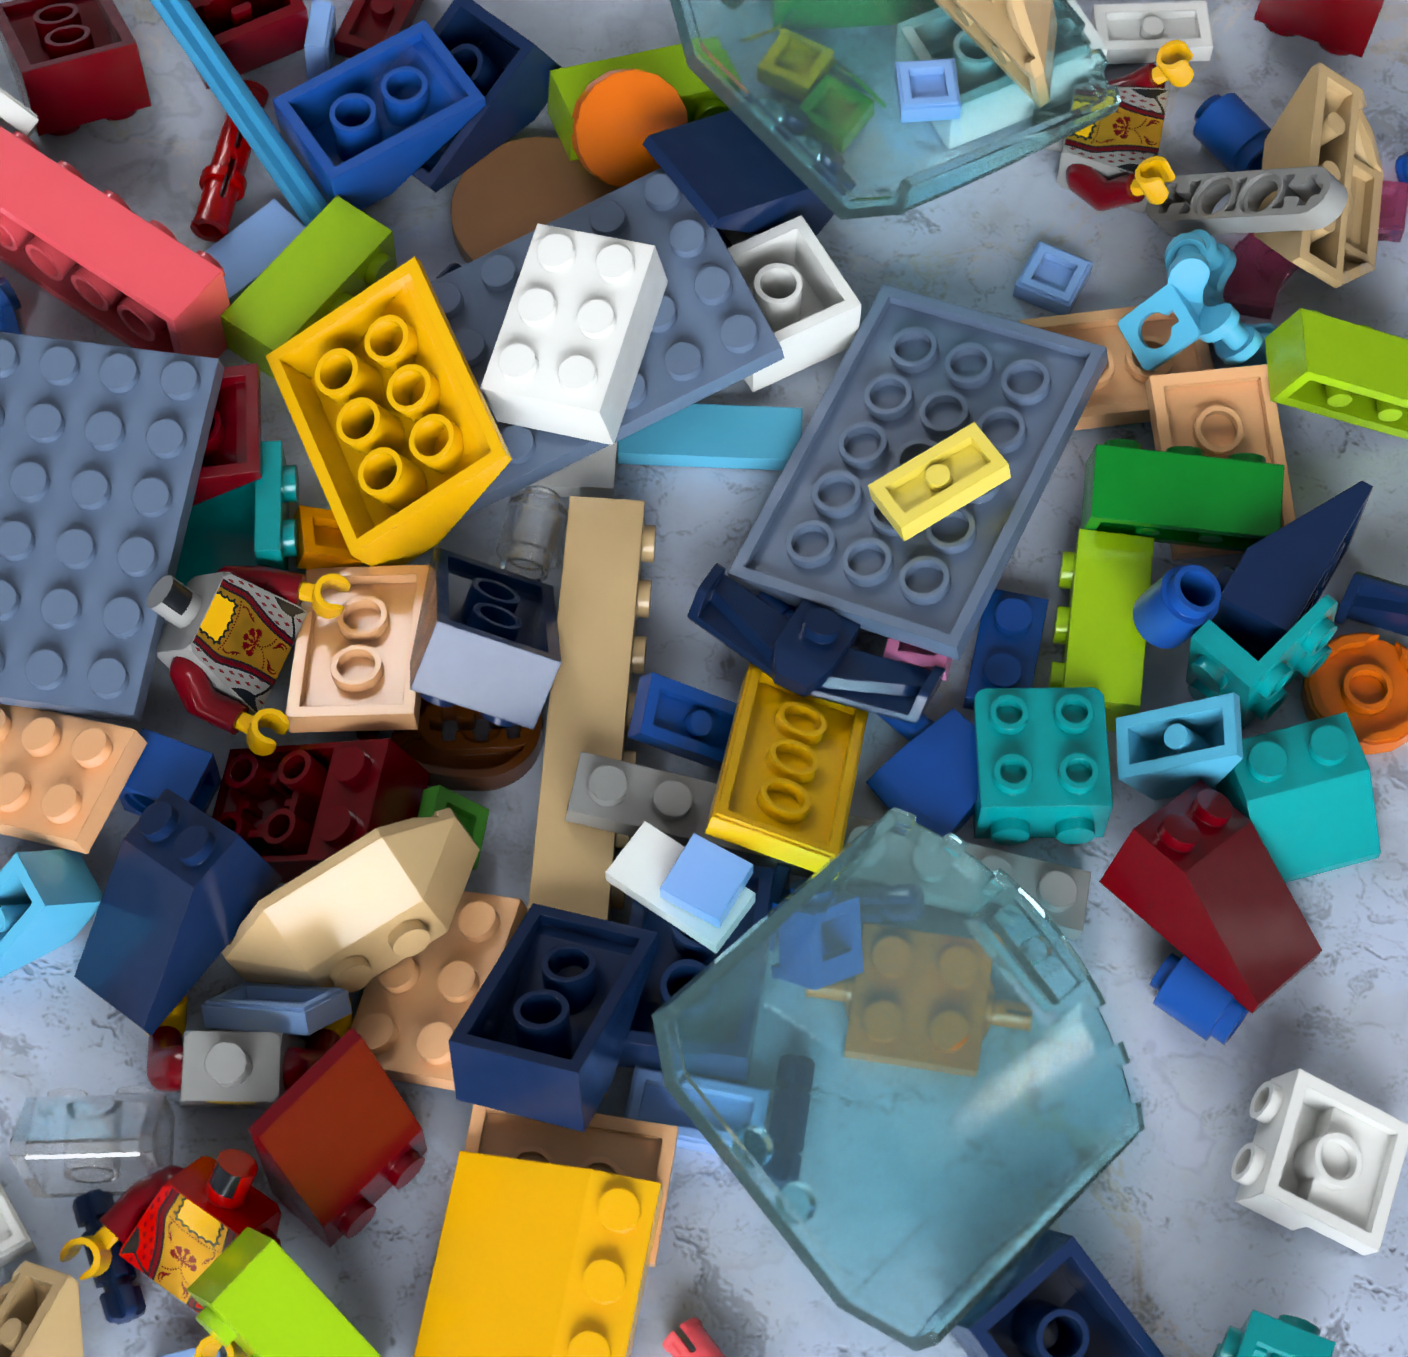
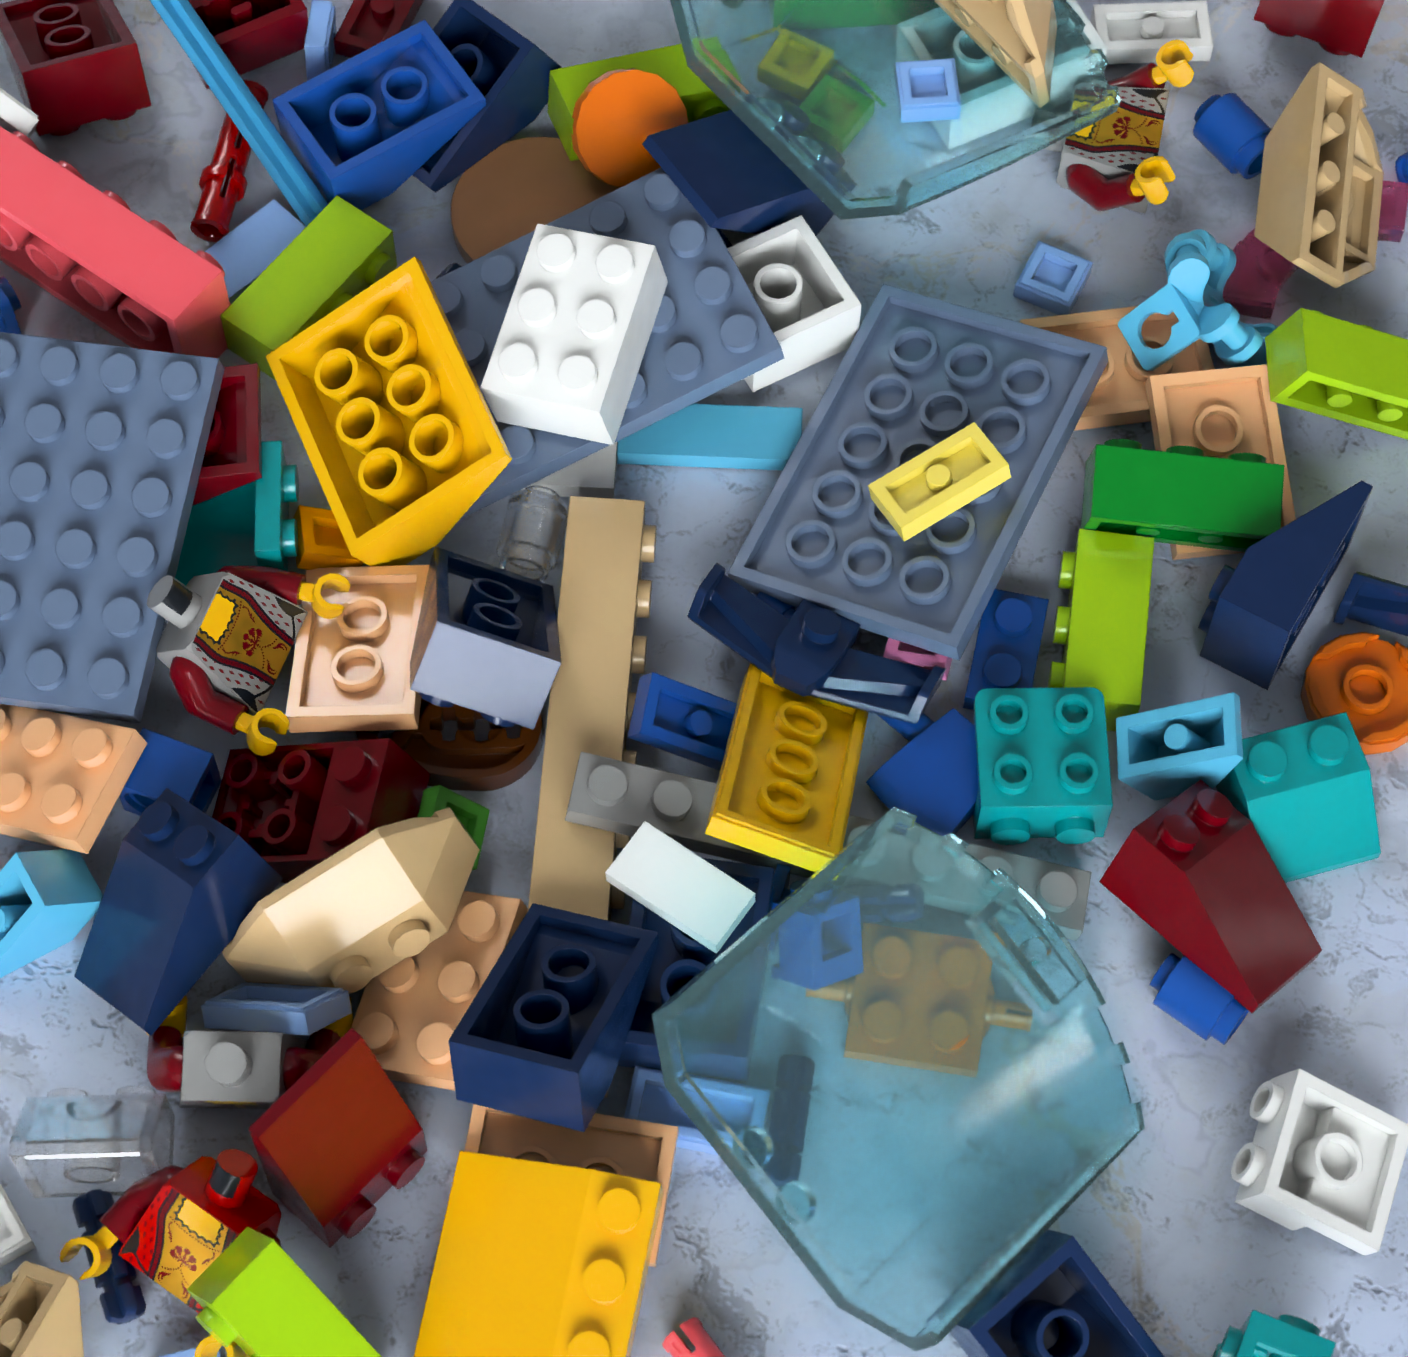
light blue tile [660,833,753,929] -> none
blue brick [1133,564,1221,649] -> none
light grey beam [1146,166,1348,237] -> none
teal bracket [1185,594,1338,731] -> none

